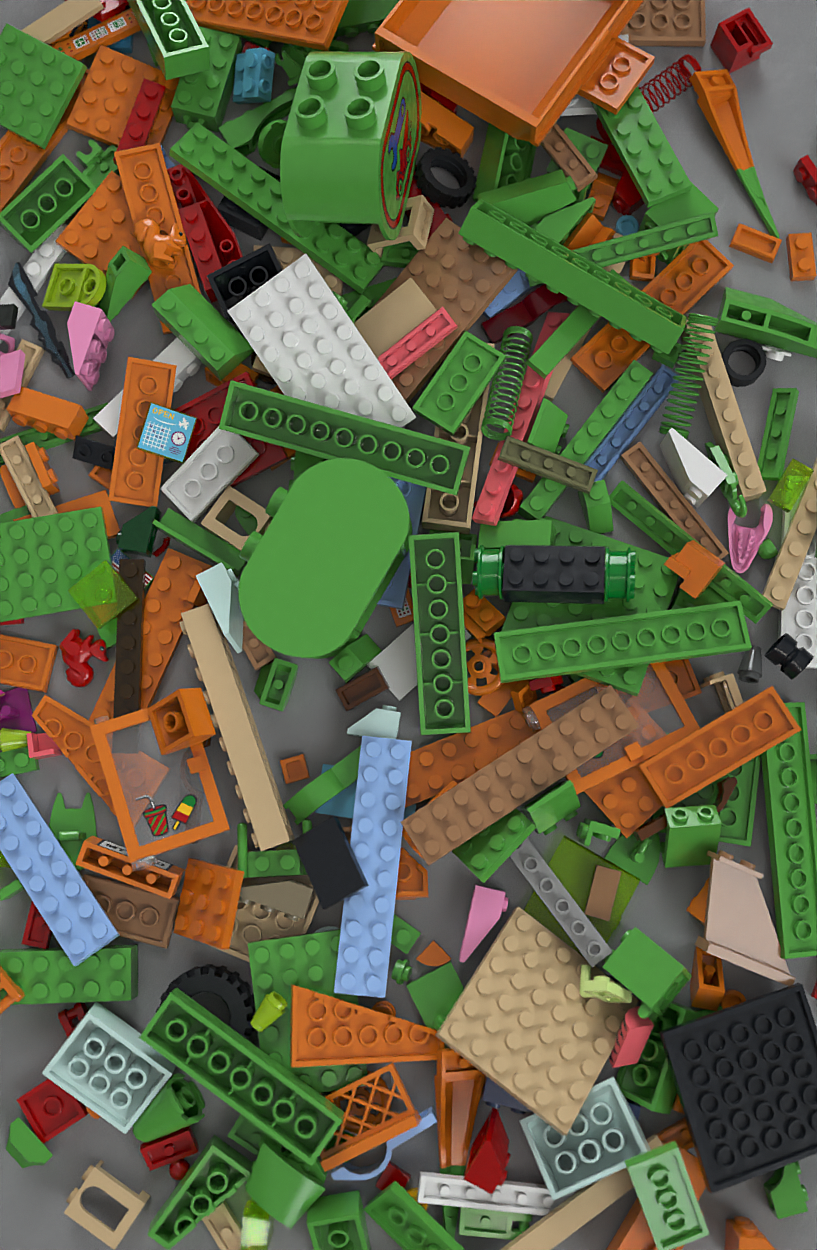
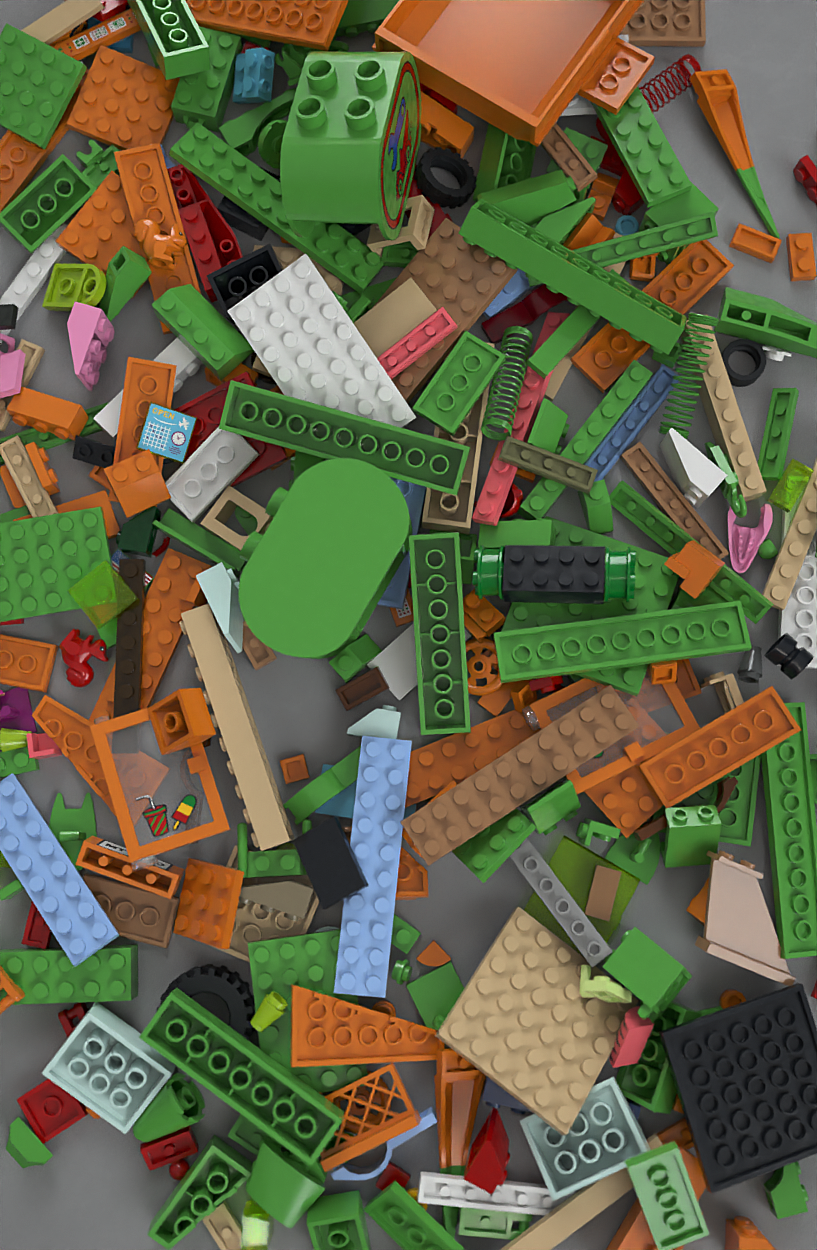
black sword [8,262,75,378] -> none
tan panel [64,1160,150,1250] -> none
red plate [113,78,166,165] -> none
bright green slope [254,658,299,712] -> none
bright pink slope [459,884,509,962] -> none
orange slope [690,946,725,1011] -> none
red plate [710,7,773,74] -> none
none -> orange slope [104,449,171,518]
none -> orange tile [649,660,677,685]

